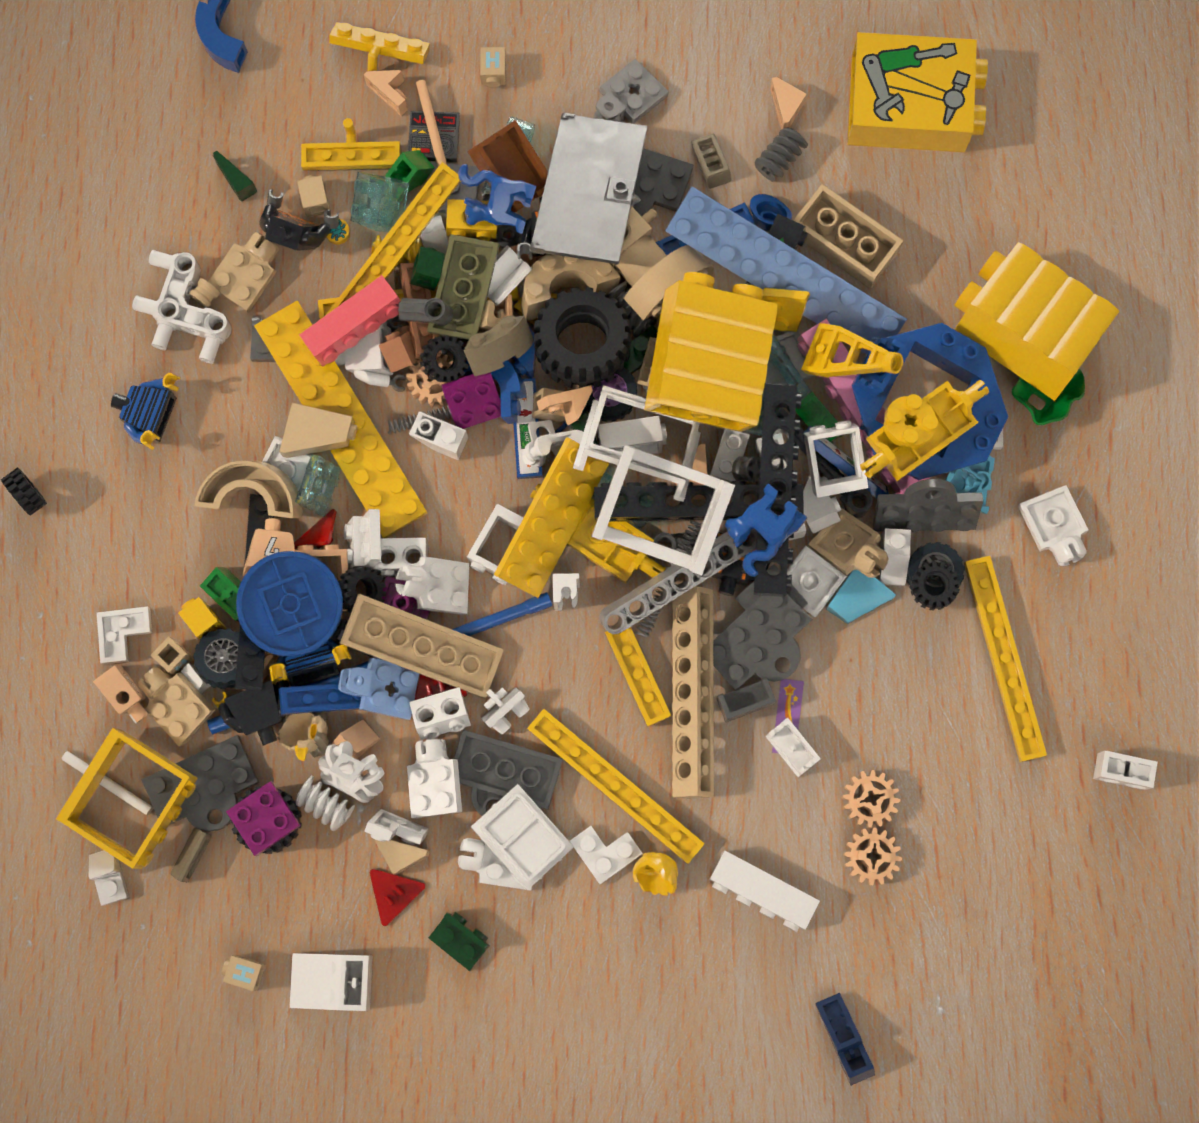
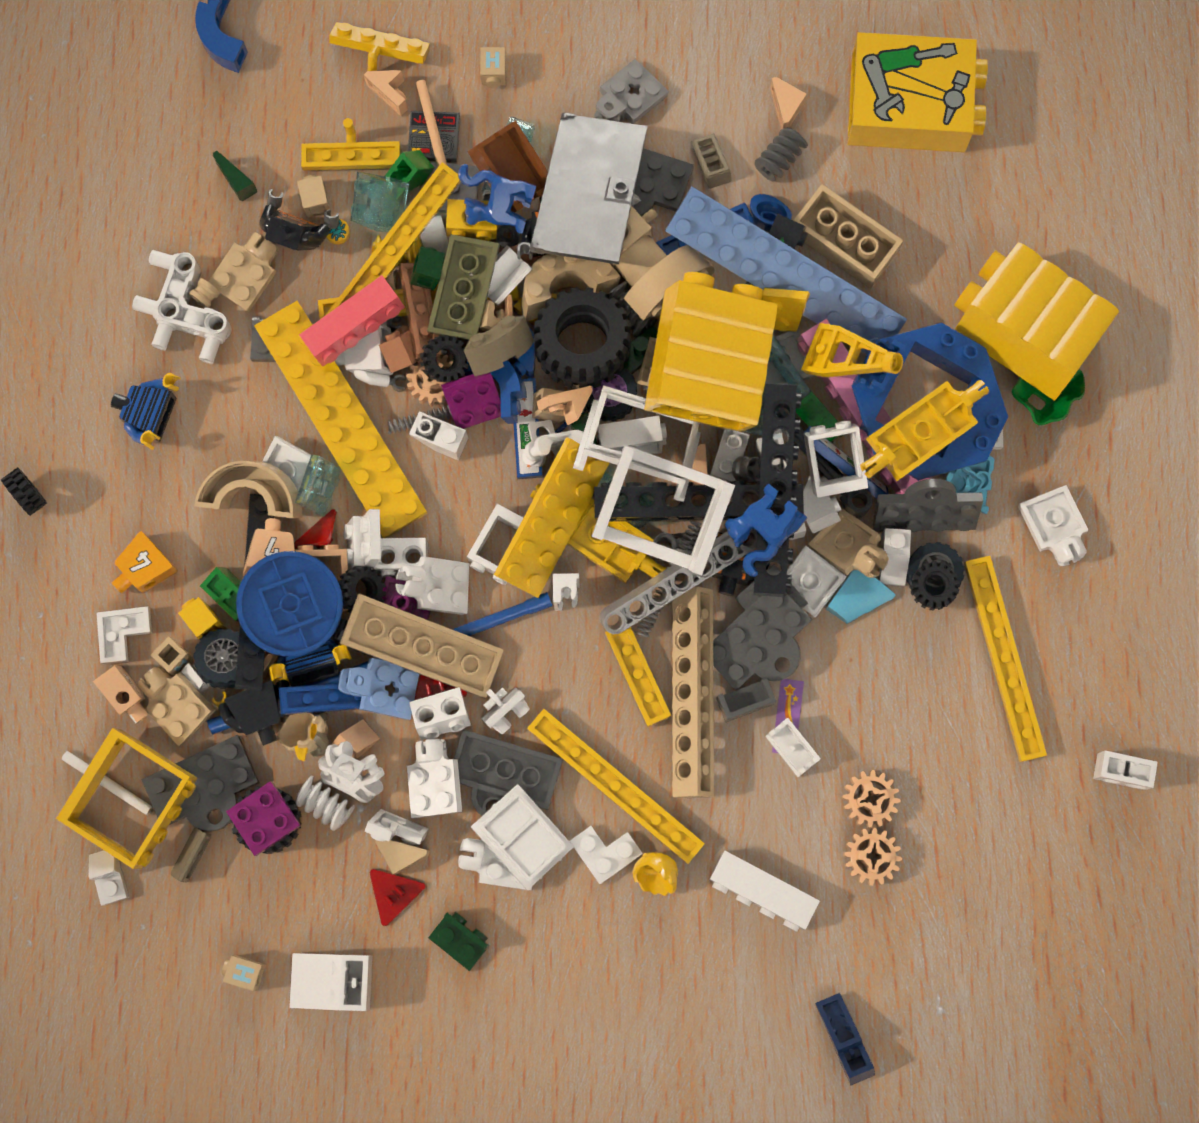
tan slope [279,403,357,458] -> none
dark grey piece [398,298,453,326] -> none
yellow plate [883,394,938,448] -> none
none -> light orange torso [111,531,178,594]

